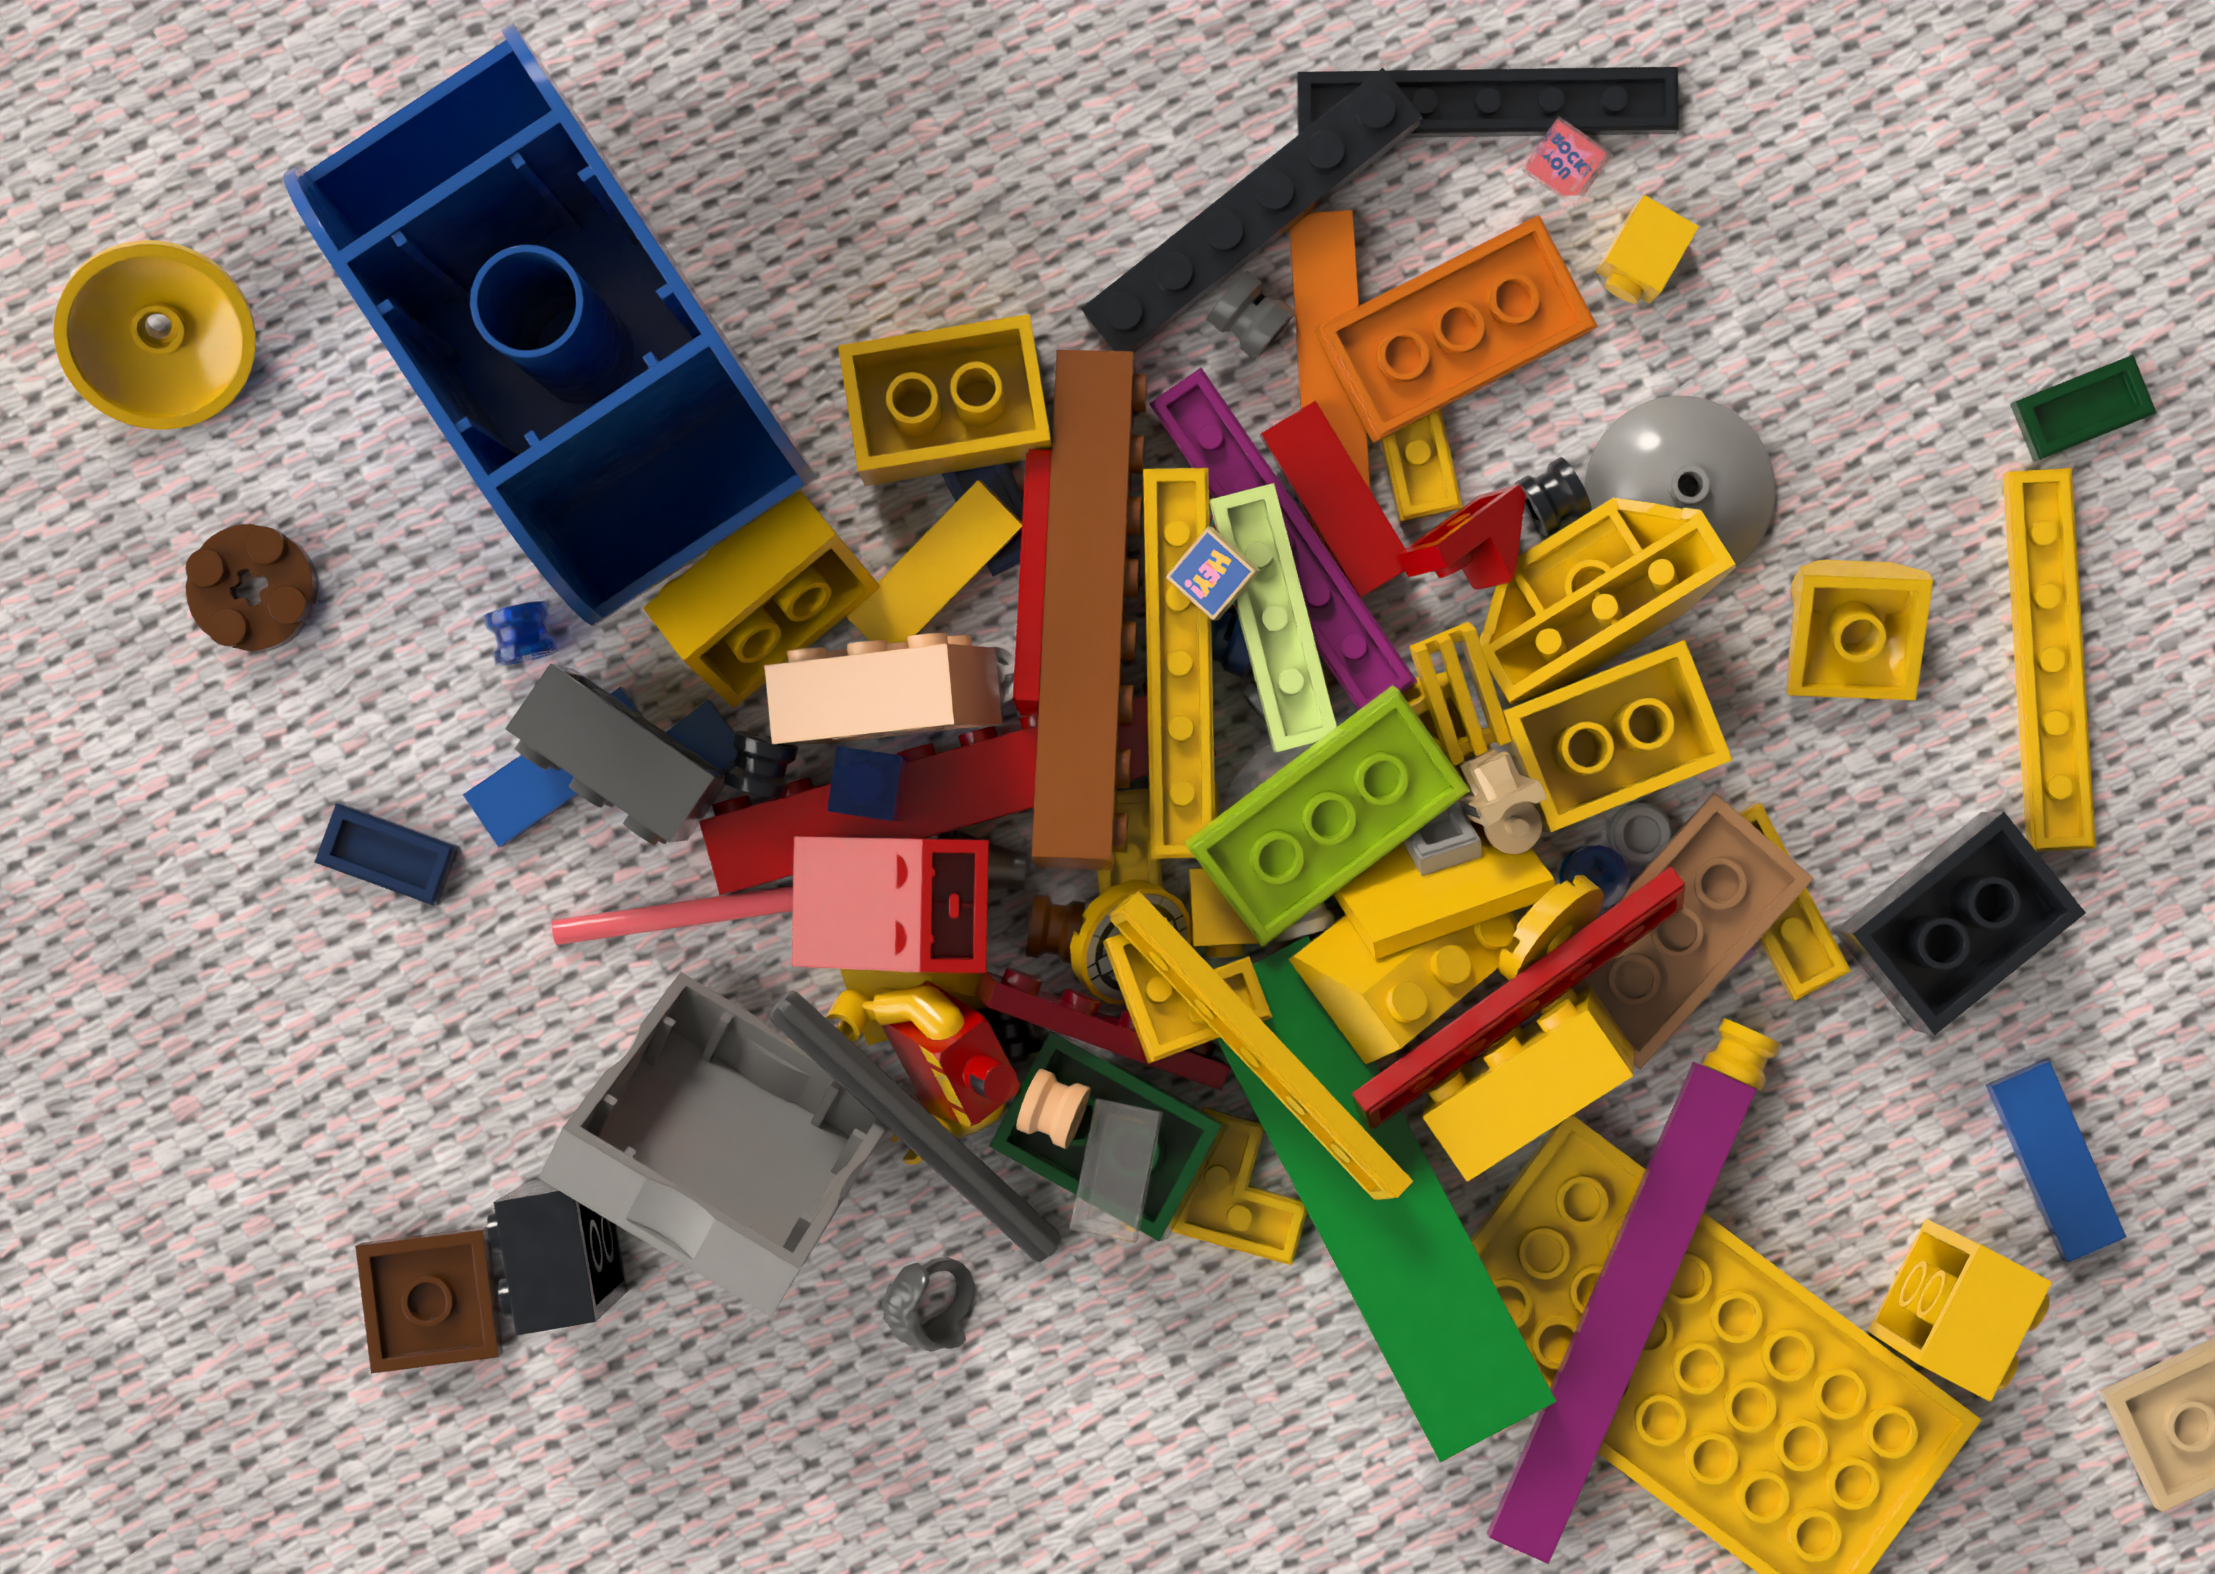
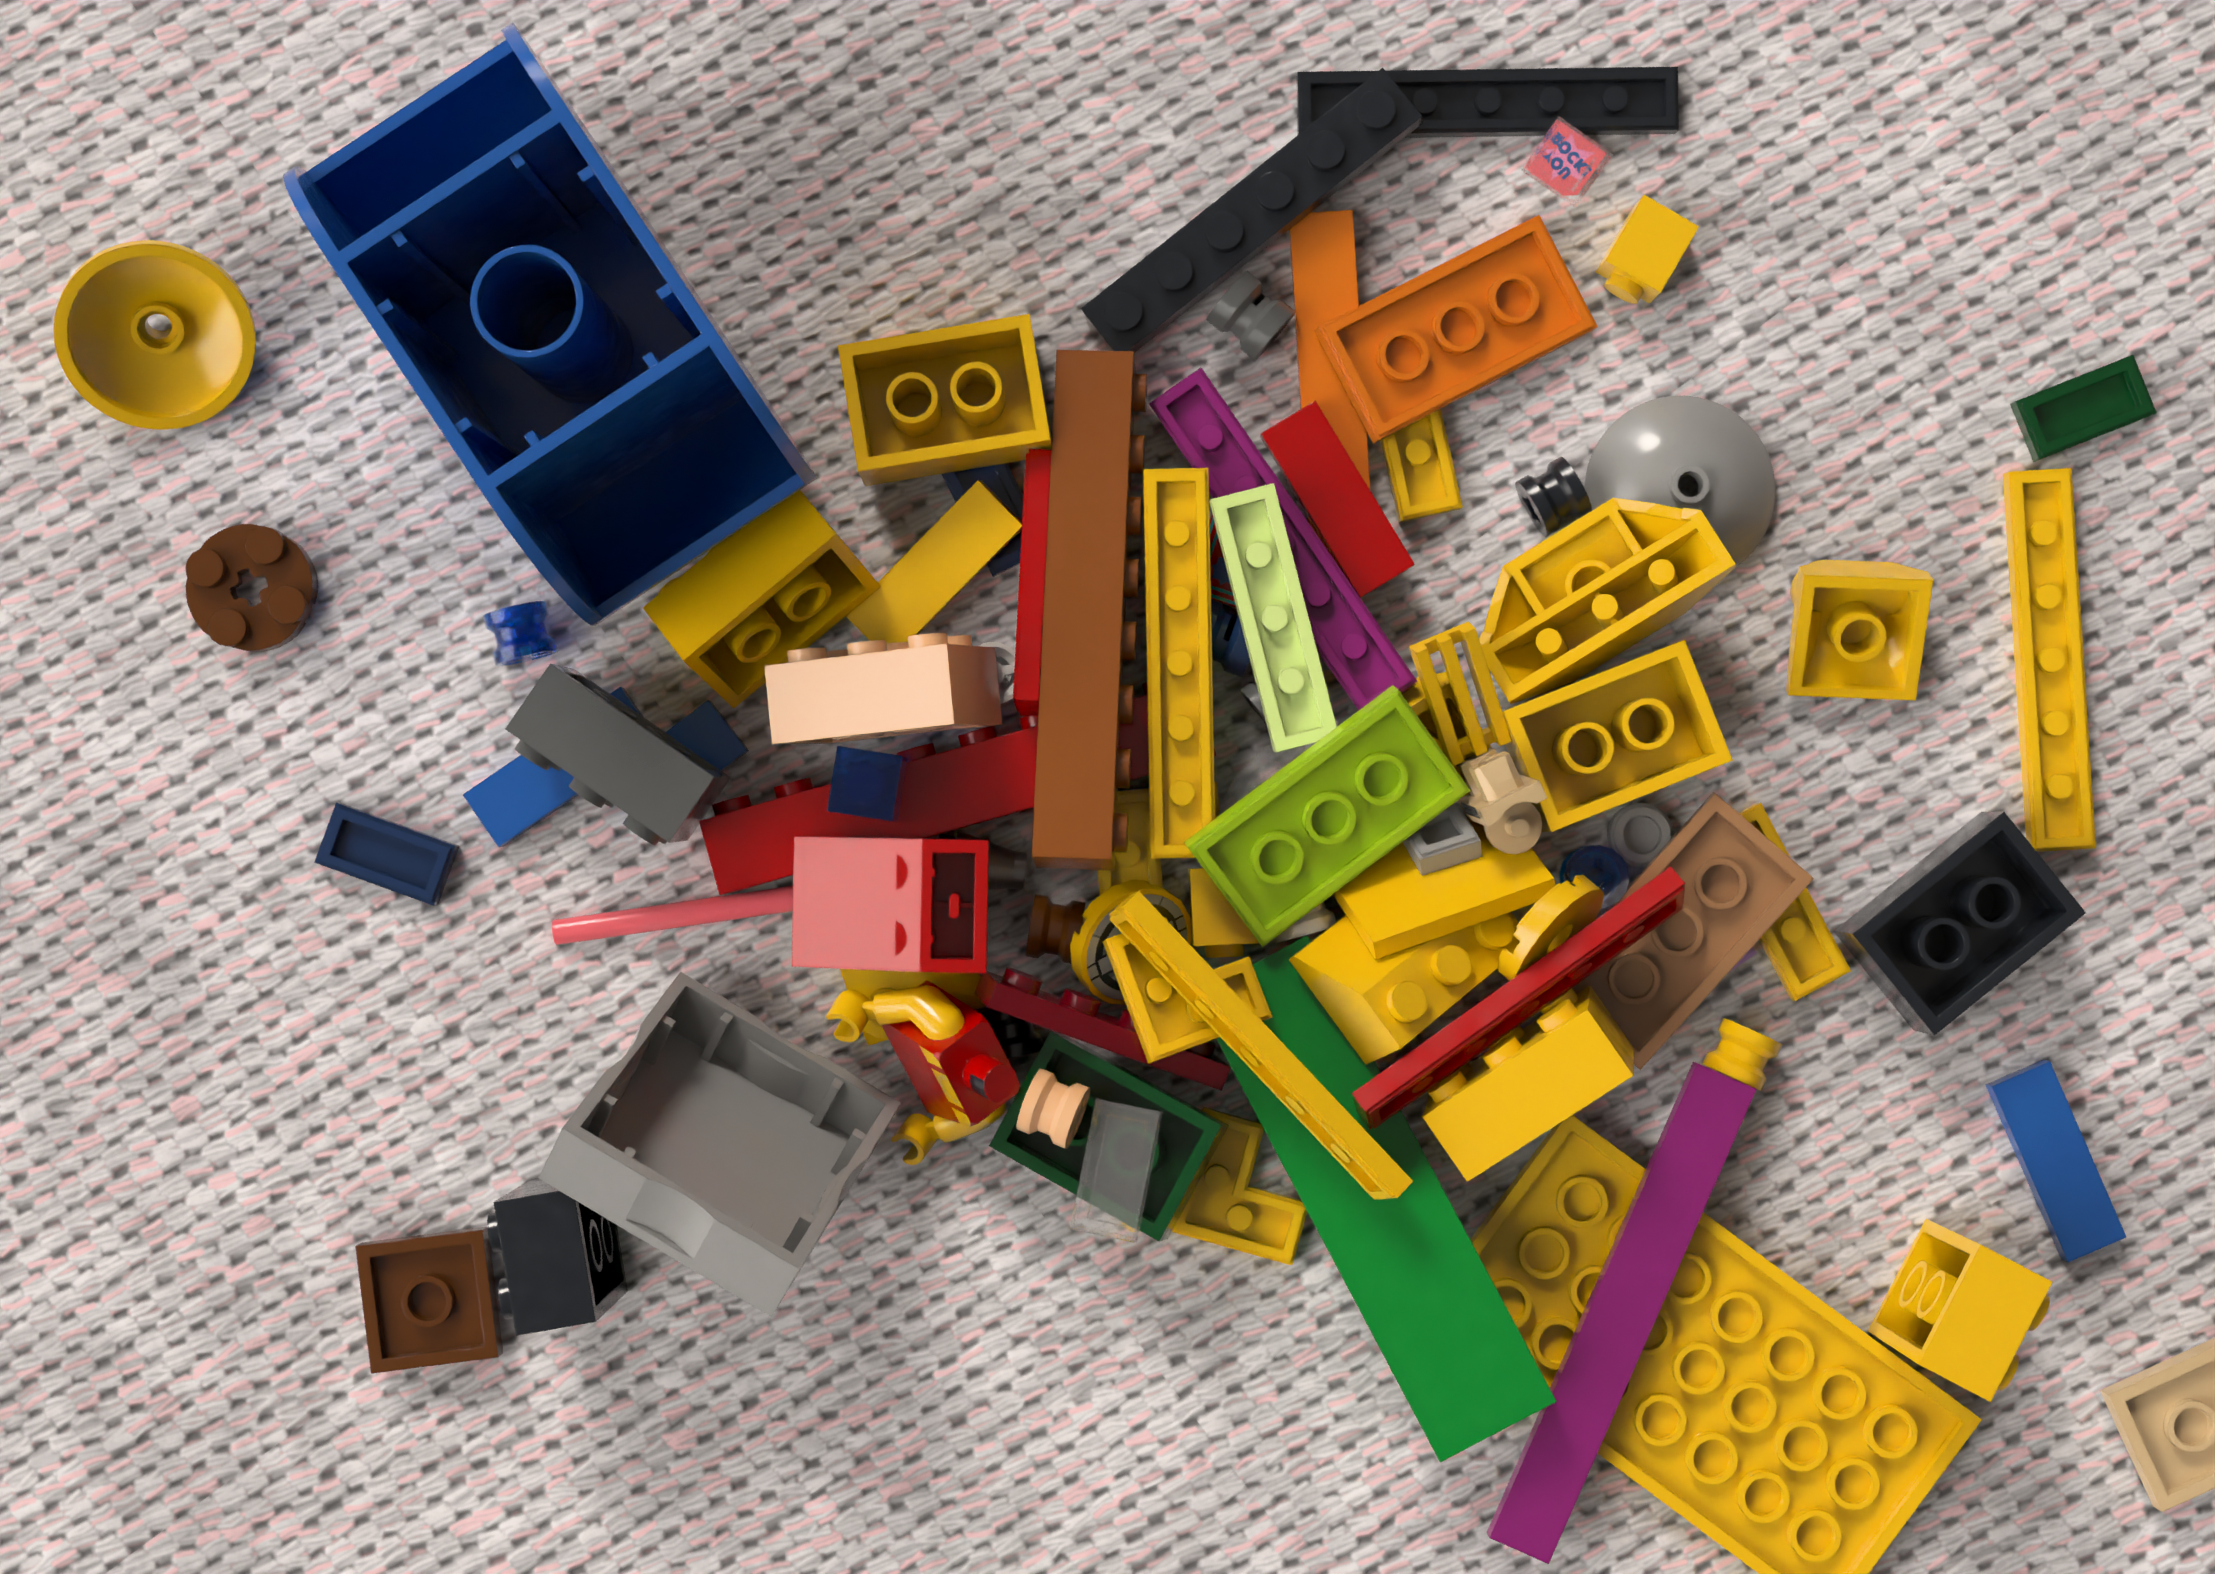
black wheel [723,731,798,799] -> none
dark grey axle [769,991,1061,1262] -> none
dark grey piece [882,1257,975,1352] -> none
tile [1166,527,1261,621] -> none
red slope [1397,484,1526,590] -> none

